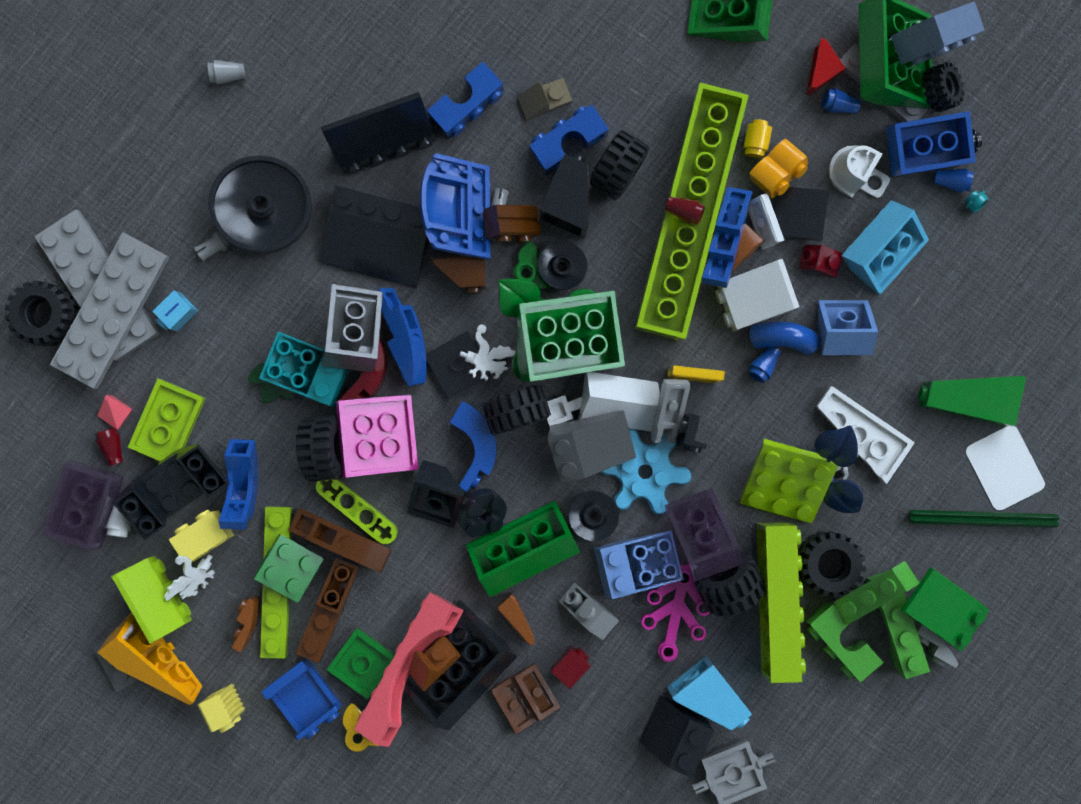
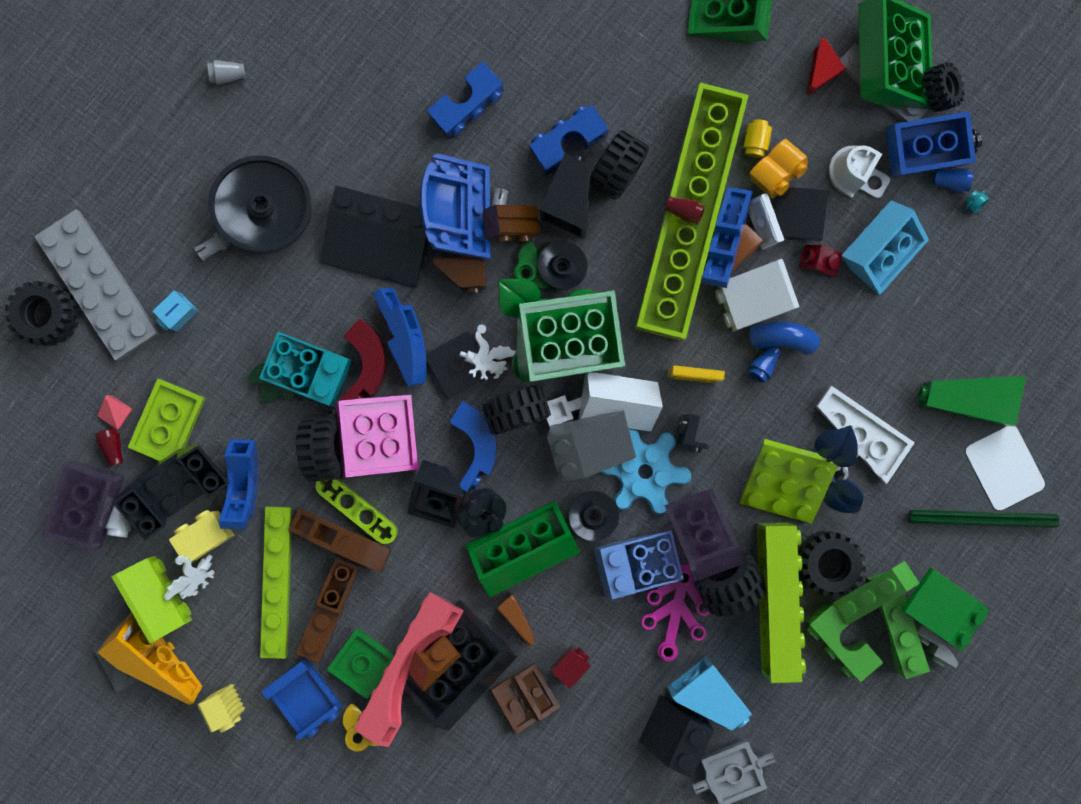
light grey plate [50,232,170,389] -> none
dark orange slope [231,595,260,652] -> none
green plate [253,533,324,603] -> none
black slope [321,92,437,175] -> none
dark grey slope [321,284,383,373] -> none
dark tan slope [517,78,572,121] -> none
light grey slope [559,582,619,640] -> none
light grey hinge [651,379,690,443] -> none
medium blue slope [818,300,878,356] -> none
blue cone [821,88,861,114] -> none
sand blue brick [891,1,985,66] -> none

